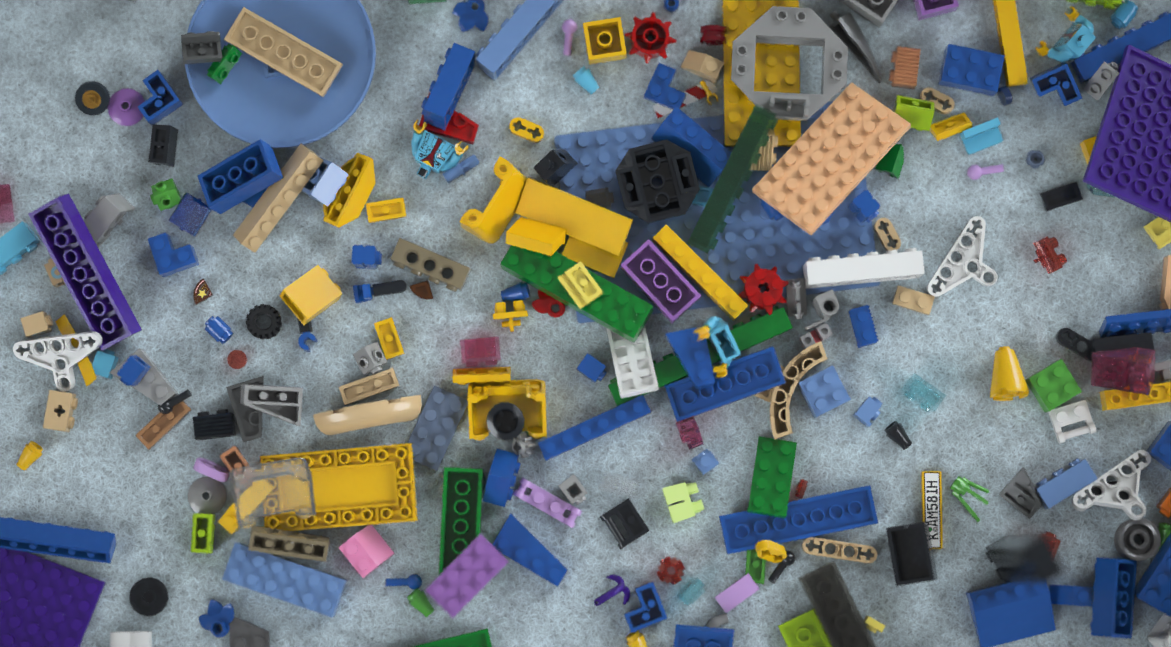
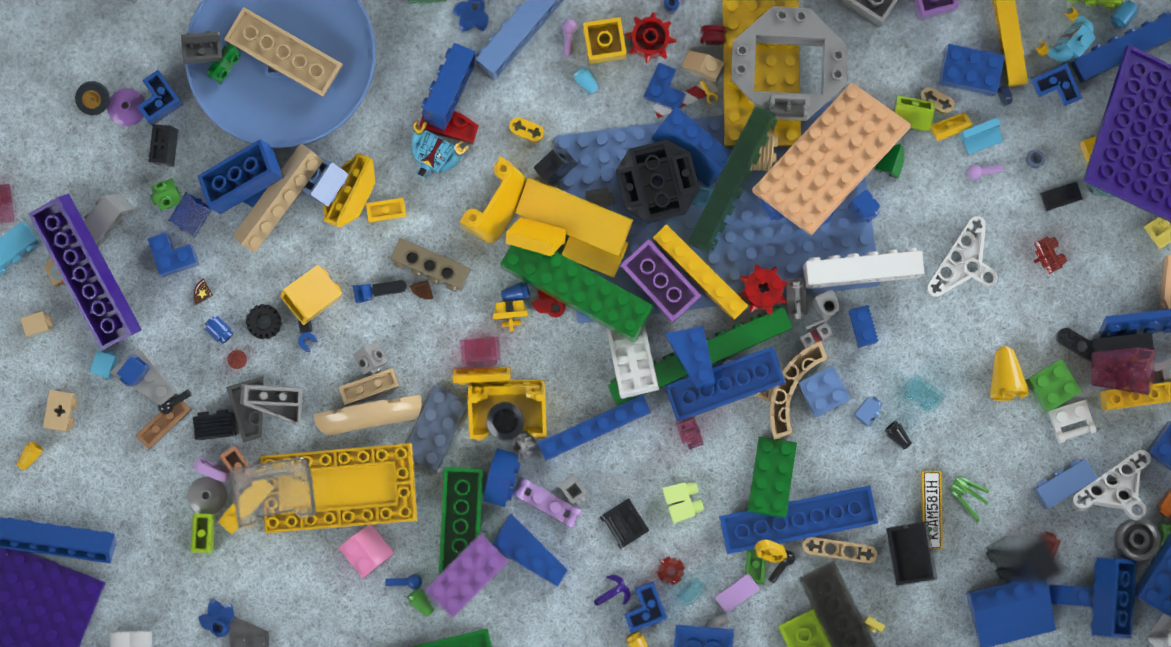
white beam [13,331,102,392] -> none
yellow sticker [55,314,97,387] -> none
black tile [129,577,169,616] -> none
medium blue brick [222,542,347,617] -> none
dark tan brick [248,526,329,562] -> none
blue brick [352,245,382,269] -> none
yellow plate [374,317,405,360] -> none
medium blue axle [442,155,479,183] -> none
light yellow plate [558,261,603,310] -> none
blue brick [576,353,607,383] -> none
medium blue brick [691,449,719,475] -> none
medium azure torso [694,316,741,378] -> none
clear red tile [795,479,808,499] -> none
dark grey piece [829,10,882,83] -> none
tan beam [874,218,901,251] -> none
nougat brick [889,46,920,89] -> none
tan plate [892,285,935,315] -> none
dark grey wing [999,467,1043,519] -> none
light grey hinge [1083,61,1119,101] -> none

